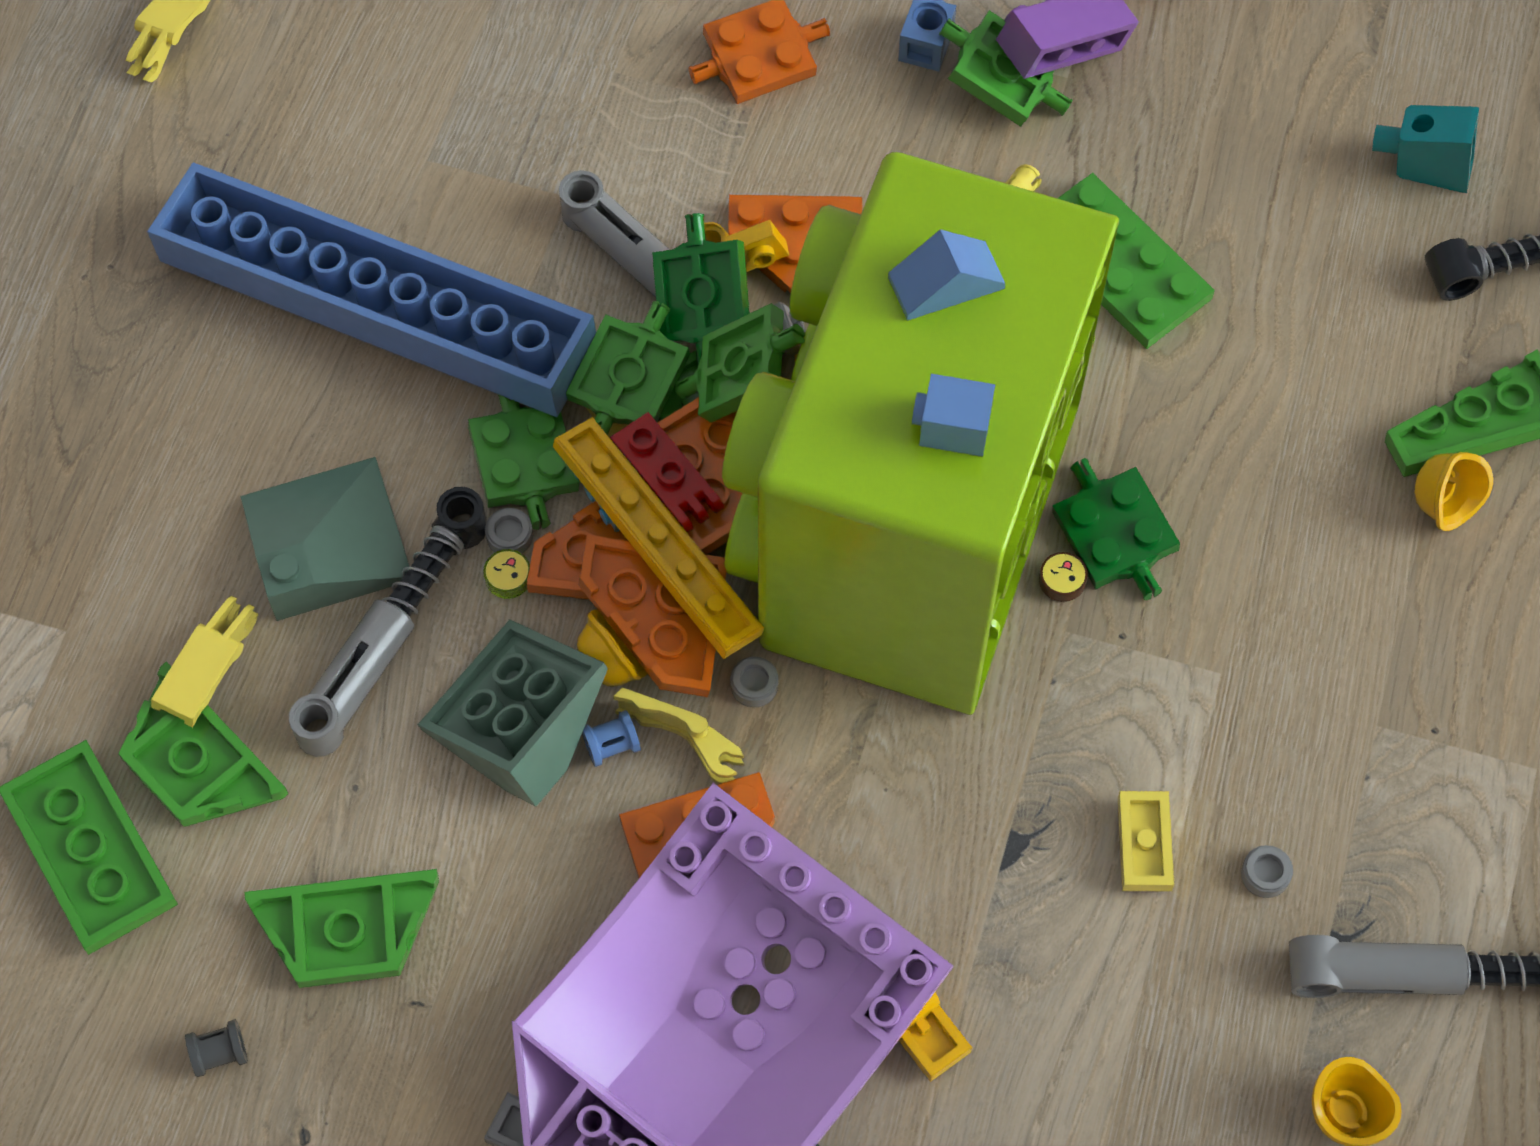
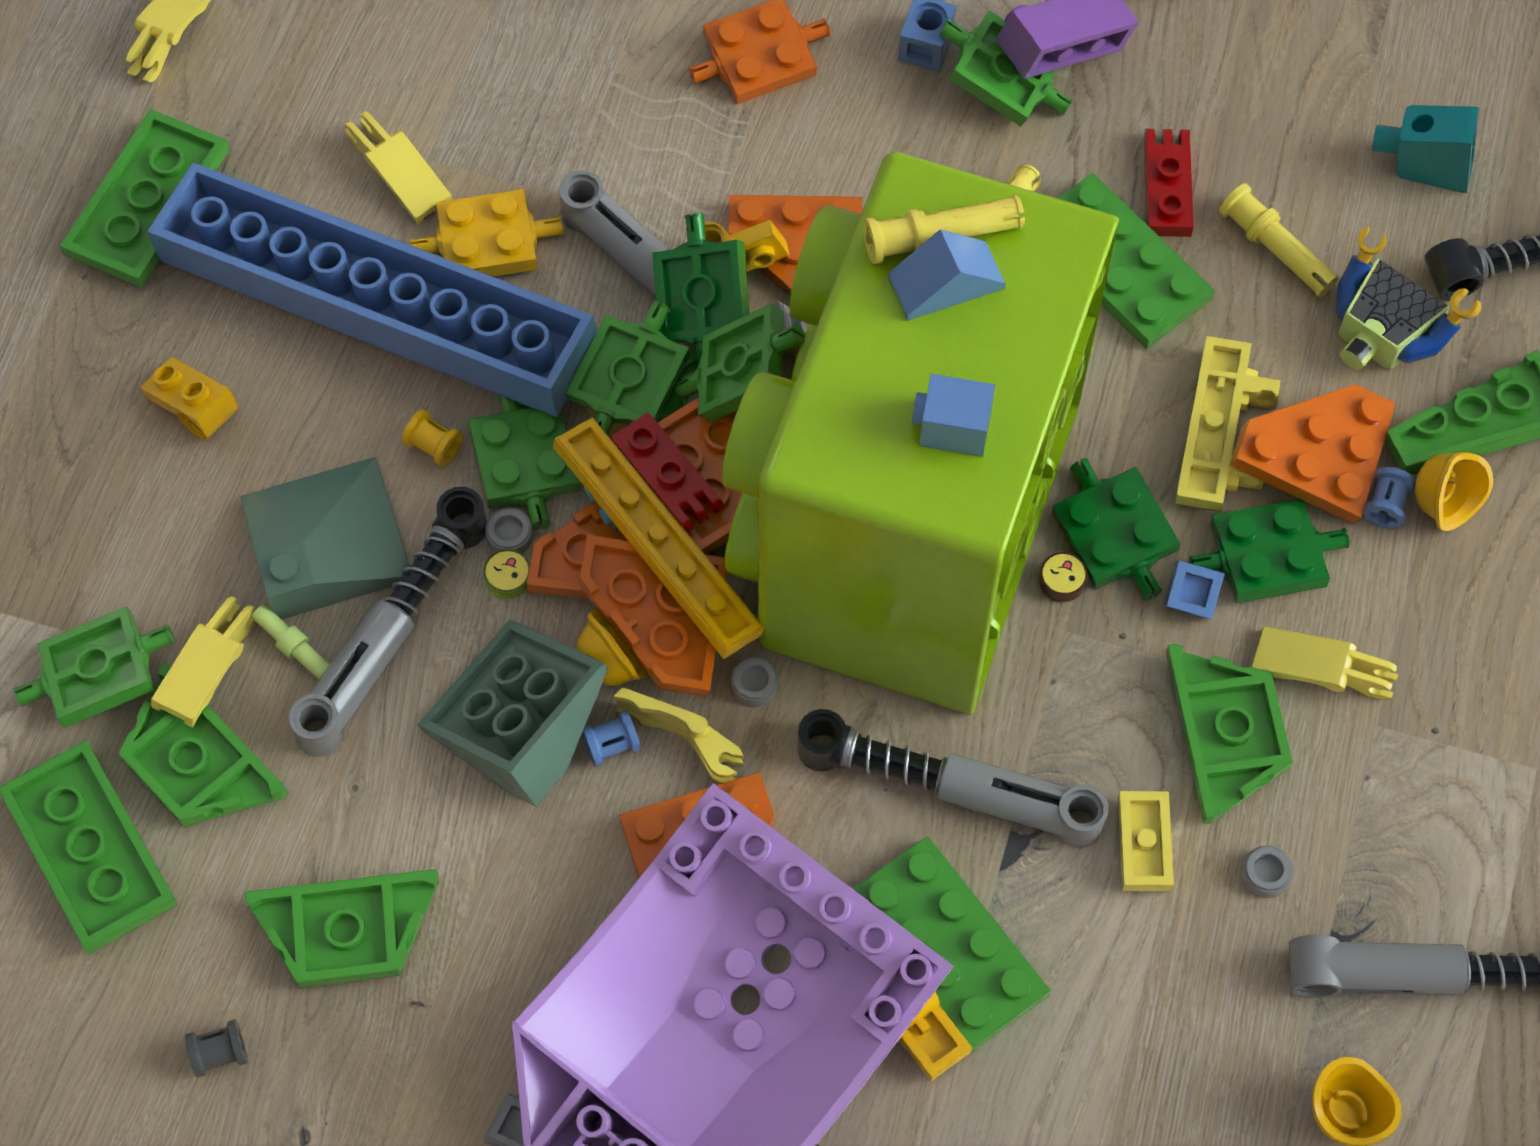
none -> bright green plate [14,606,176,728]
none -> bright green plate [60,109,230,288]
none -> yellow plate [139,356,239,441]
none -> yellowish green bar [251,604,330,680]
none -> light yellow arm [344,111,452,226]
none -> yellow bush [401,409,464,468]
none -> yellow plate [410,189,563,277]
none -> piece [797,709,1108,848]
none -> bright green plate [853,836,1051,1054]
none -> light yellow pin [863,195,1025,264]
none -> red hinge [1144,128,1194,237]
none -> medium blue plate [1163,560,1225,620]
none -> bright green wing [1165,644,1293,824]
none -> light yellow hinge [1175,336,1281,512]
none -> green plate [1189,499,1350,603]
none -> light yellow pin [1219,183,1339,298]
none -> orange plate [1229,384,1396,524]
none -> light yellow arm [1250,626,1398,700]
none -> torso [1336,226,1481,371]
none -> medium blue bush [1363,467,1416,529]

